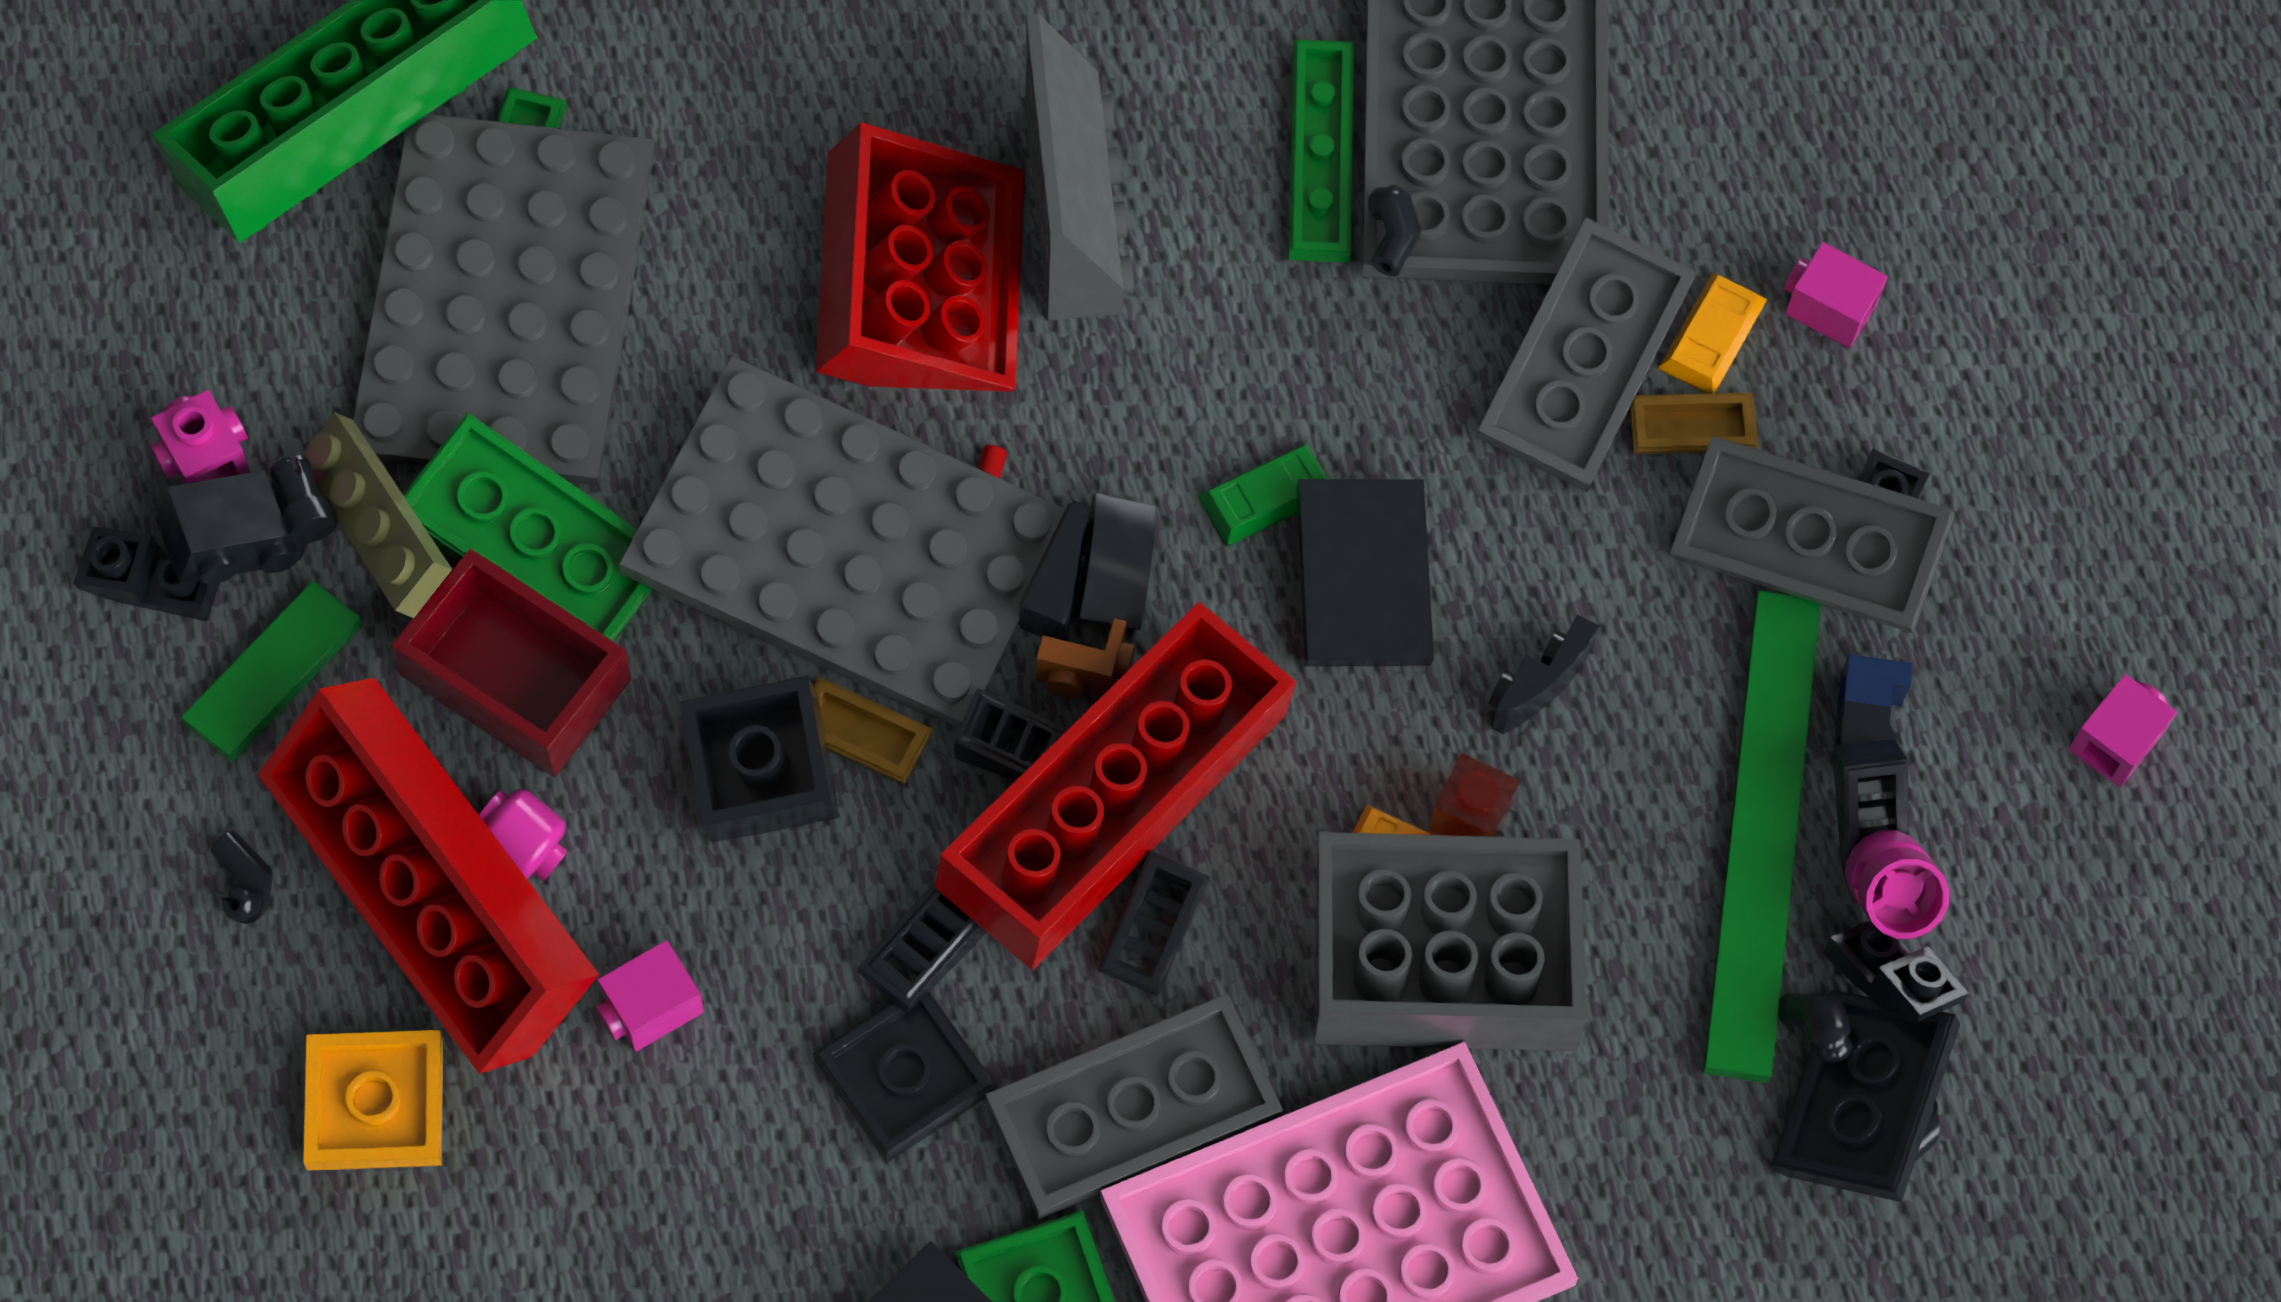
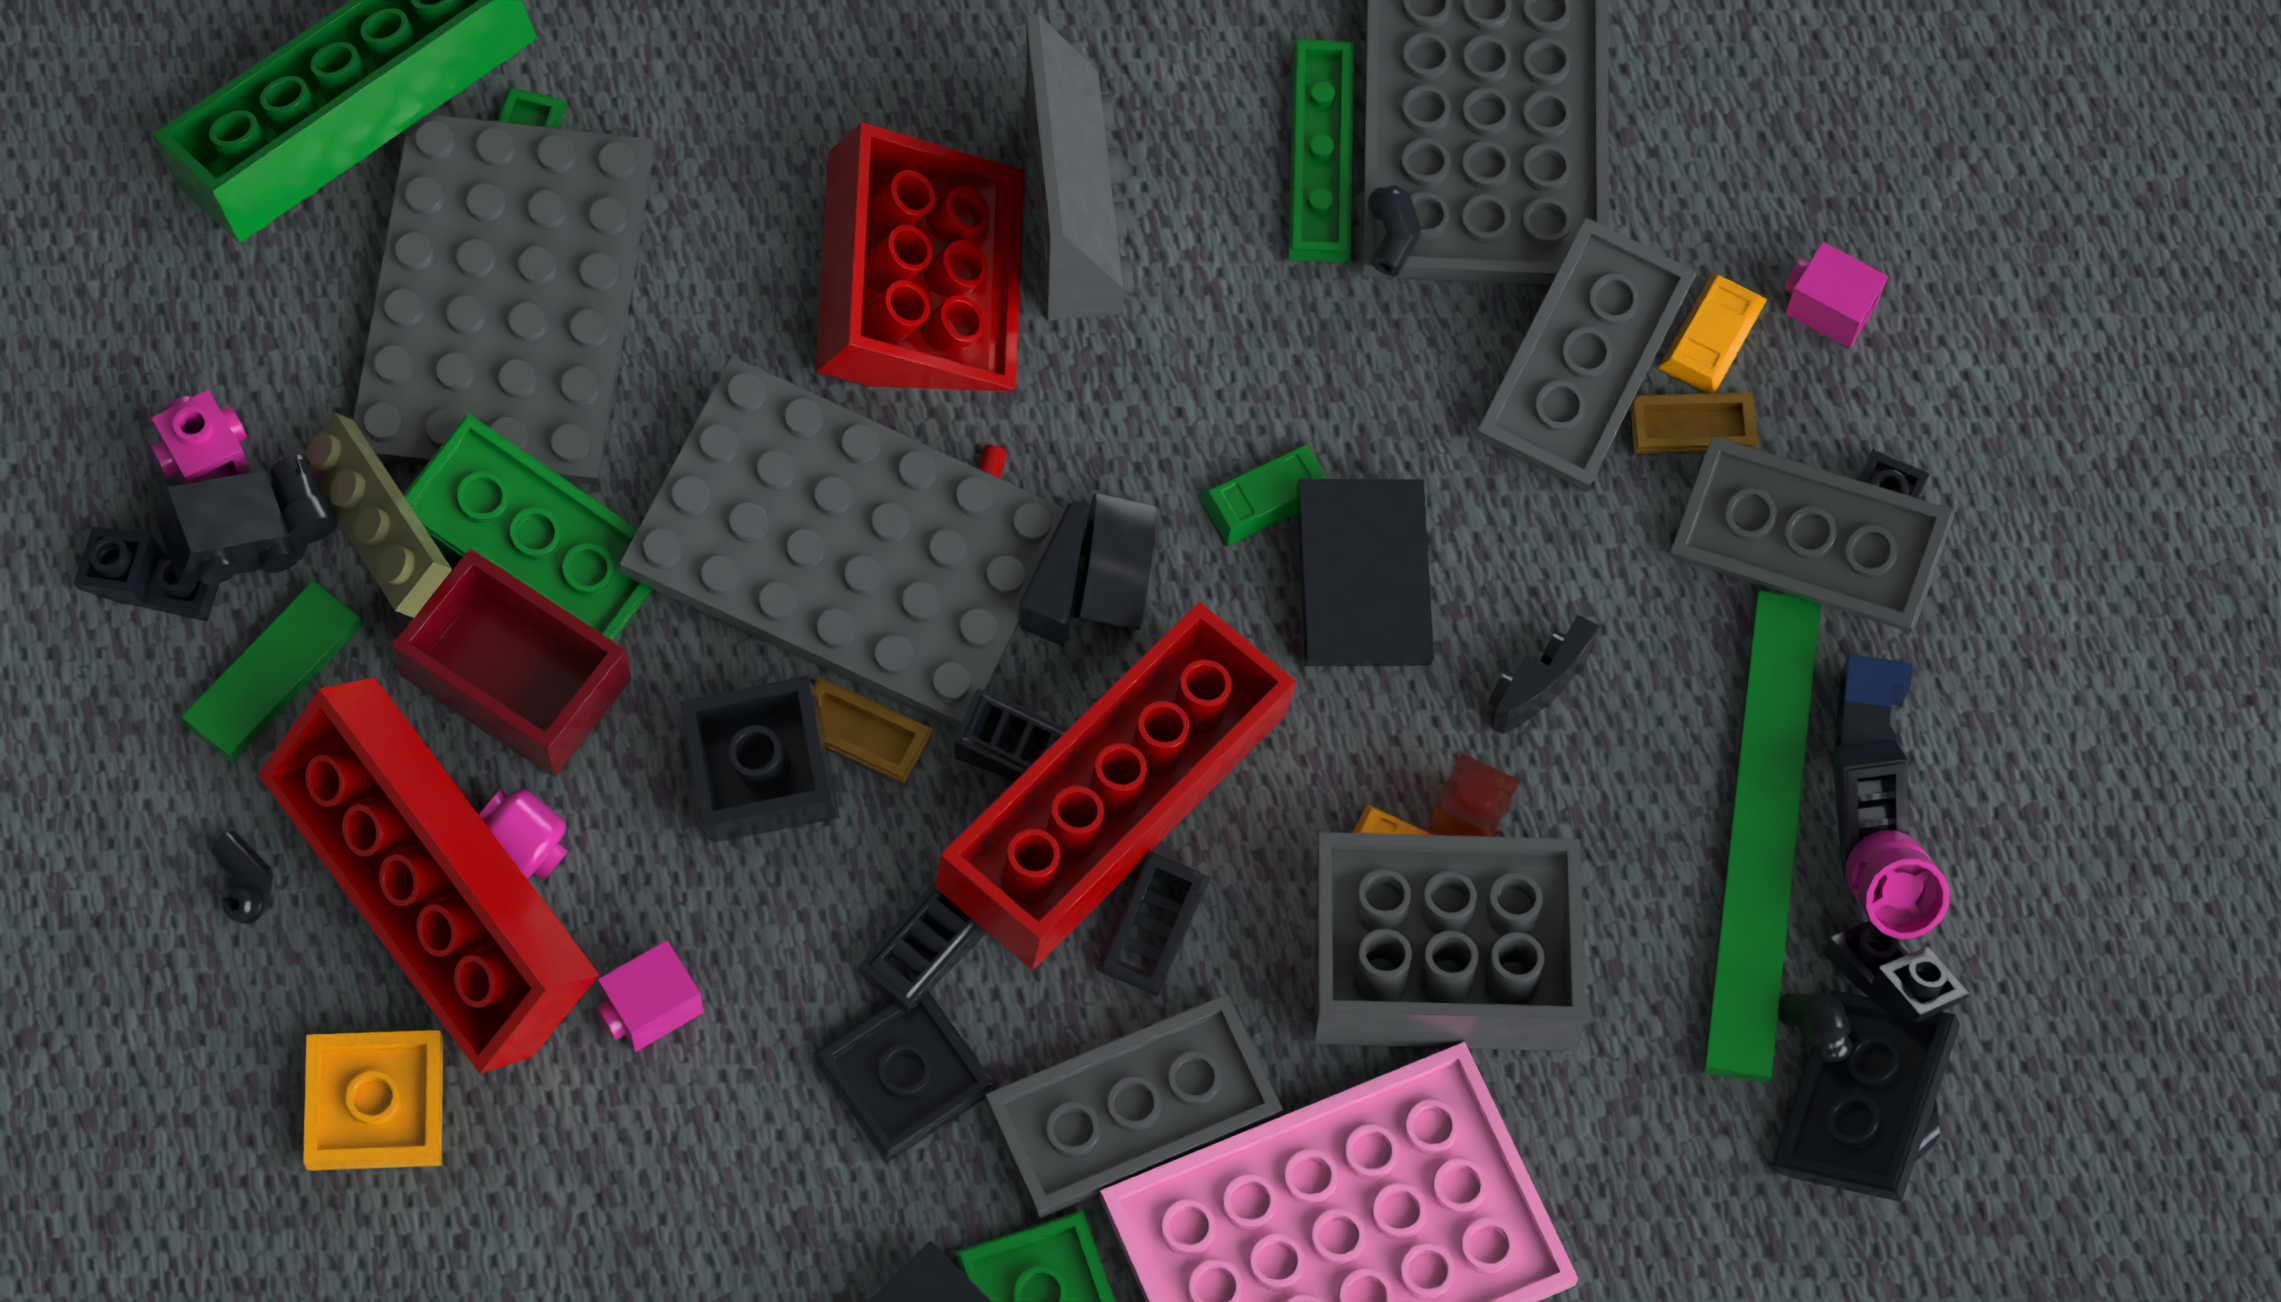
dark orange bracket [1036,618,1136,698] -> none
dark pink brick [2068,674,2178,788] -> none

